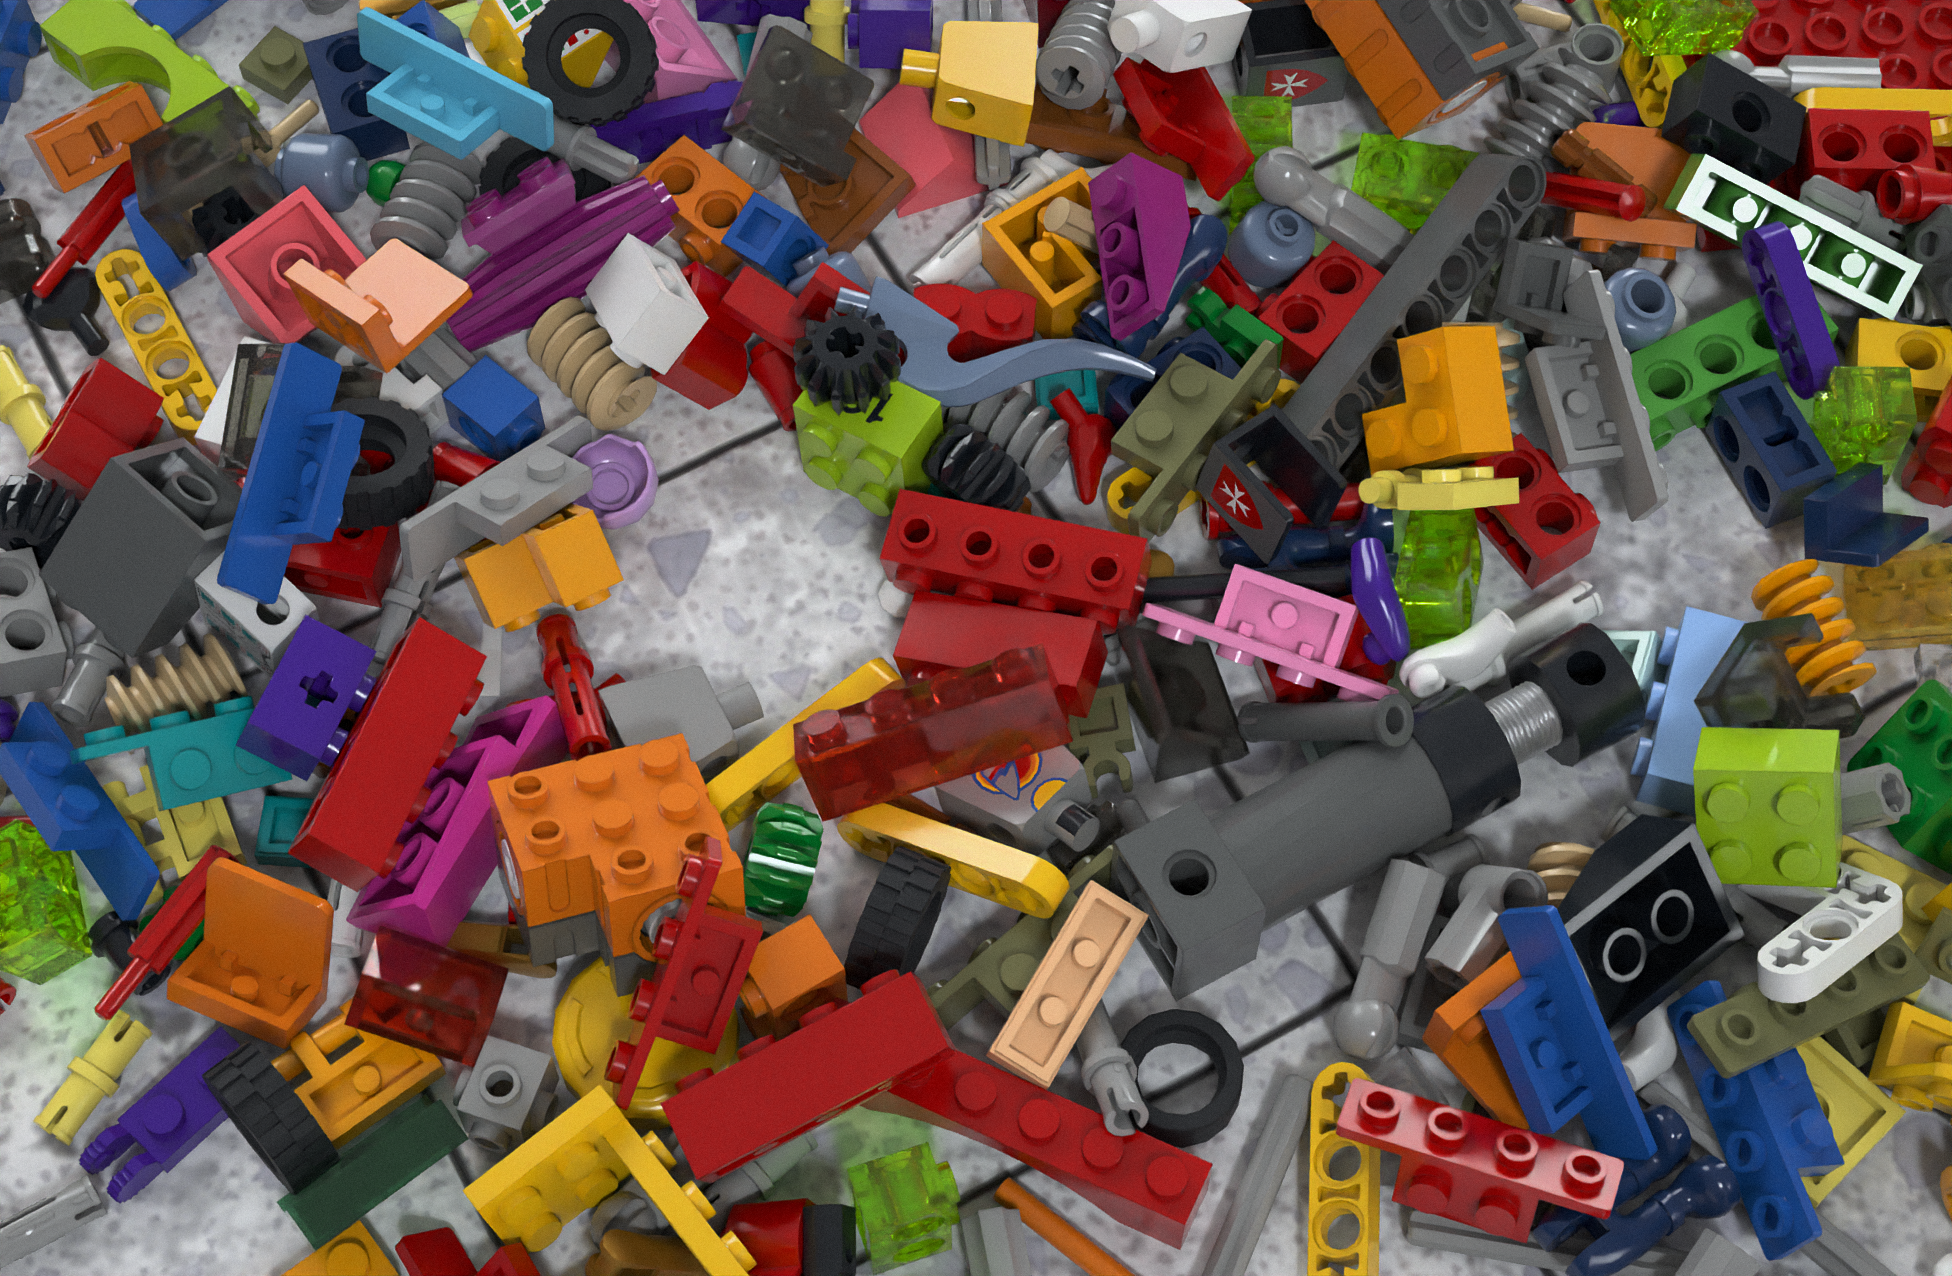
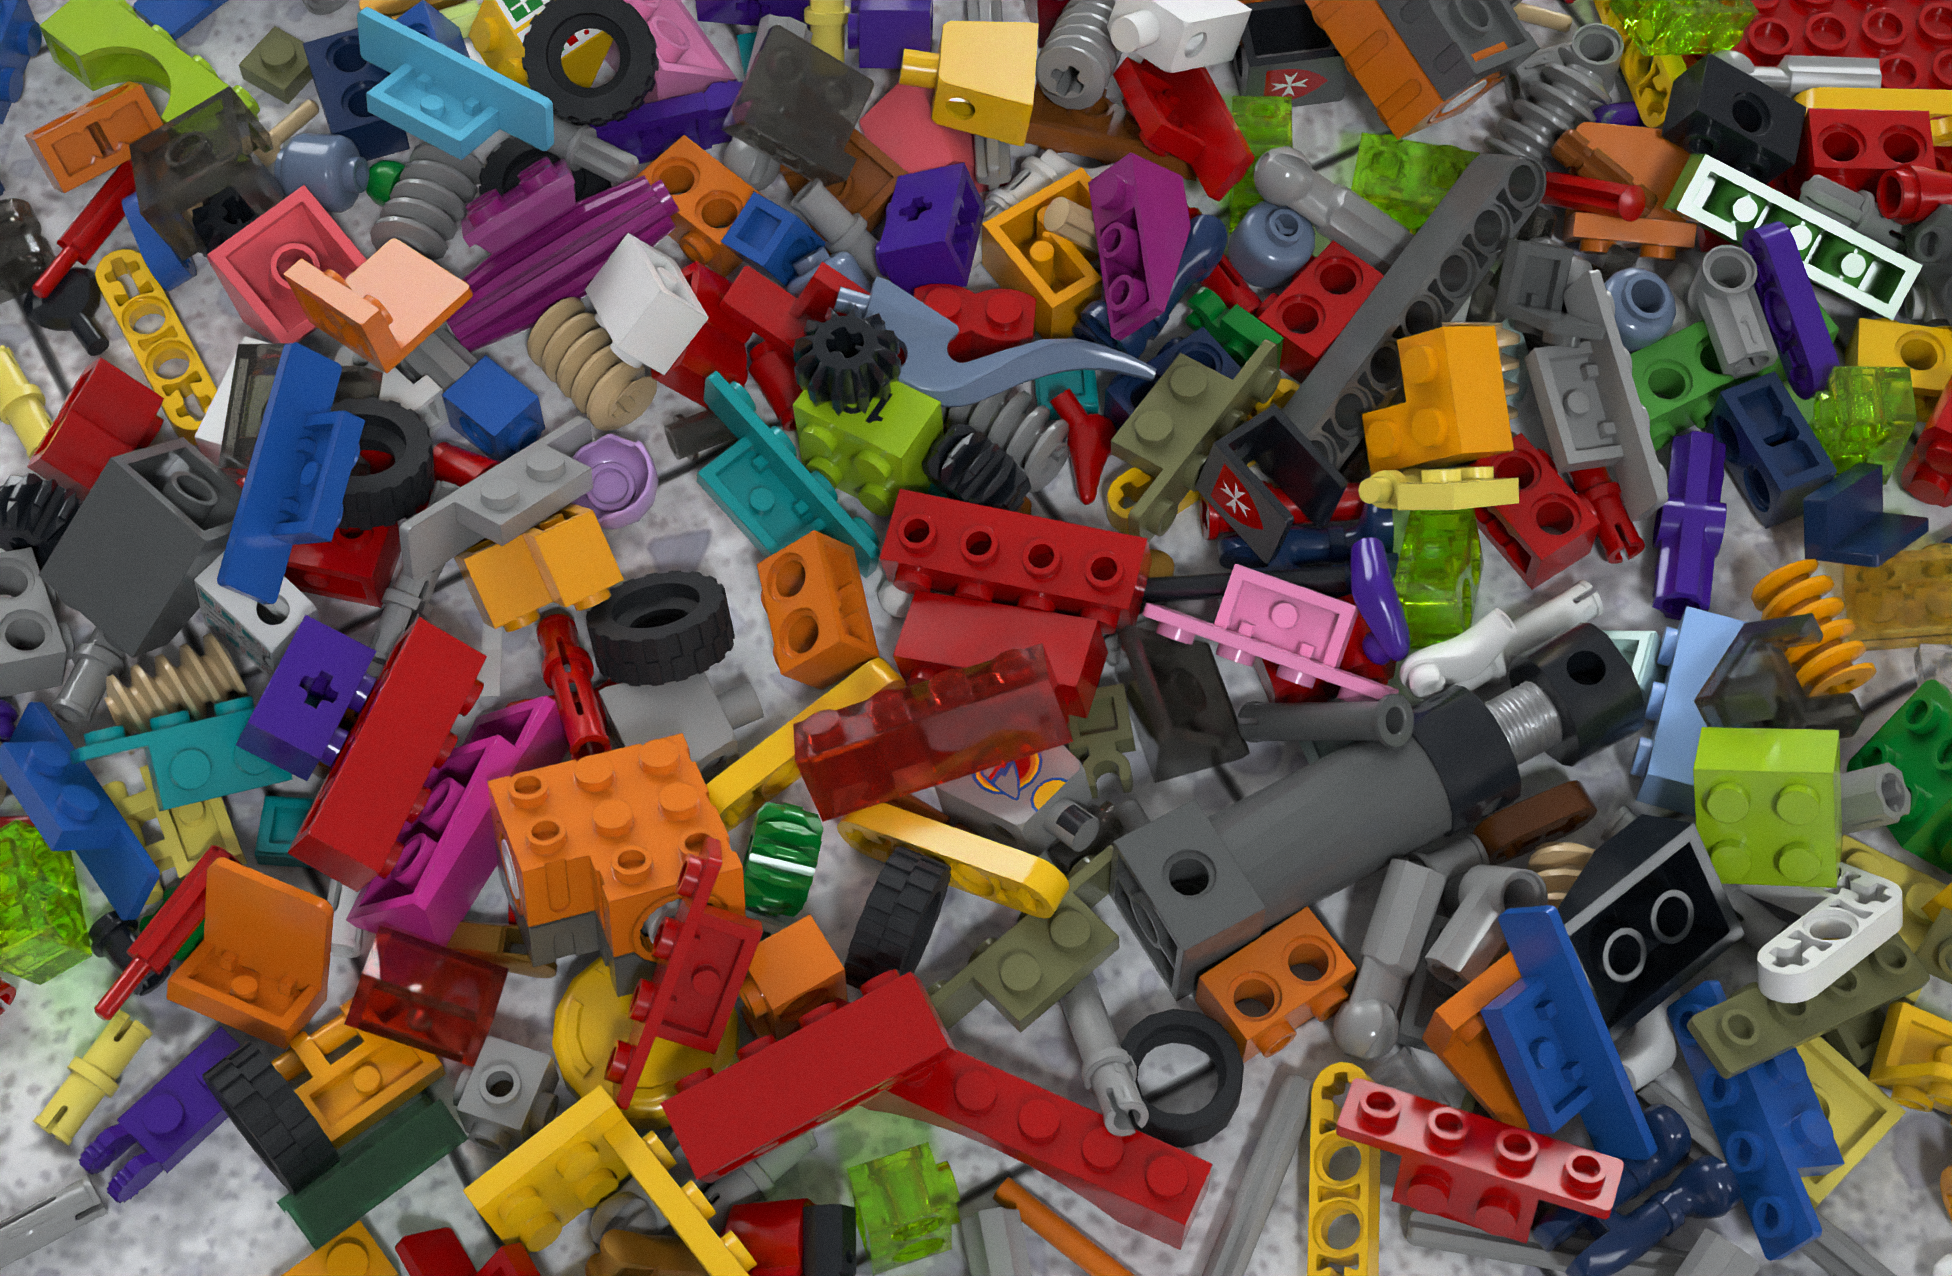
light nougat tile [985,880,1149,1090] -> none
none -> black tyre [586,570,735,687]
none -> clear smoke pin [664,409,736,461]
none -> teal bracket [696,371,881,578]
none -> orange brick [757,530,880,690]
none -> light grey pin [790,178,890,286]
none -> dark purple brick [875,162,986,297]
none -> orange brick [1195,906,1356,1063]
none -> reddish brown beam [1472,780,1597,865]
none -> red pin [1567,467,1645,564]
none -> dark purple piece [1652,431,1727,620]
none -> light grey piece [1687,245,1779,379]

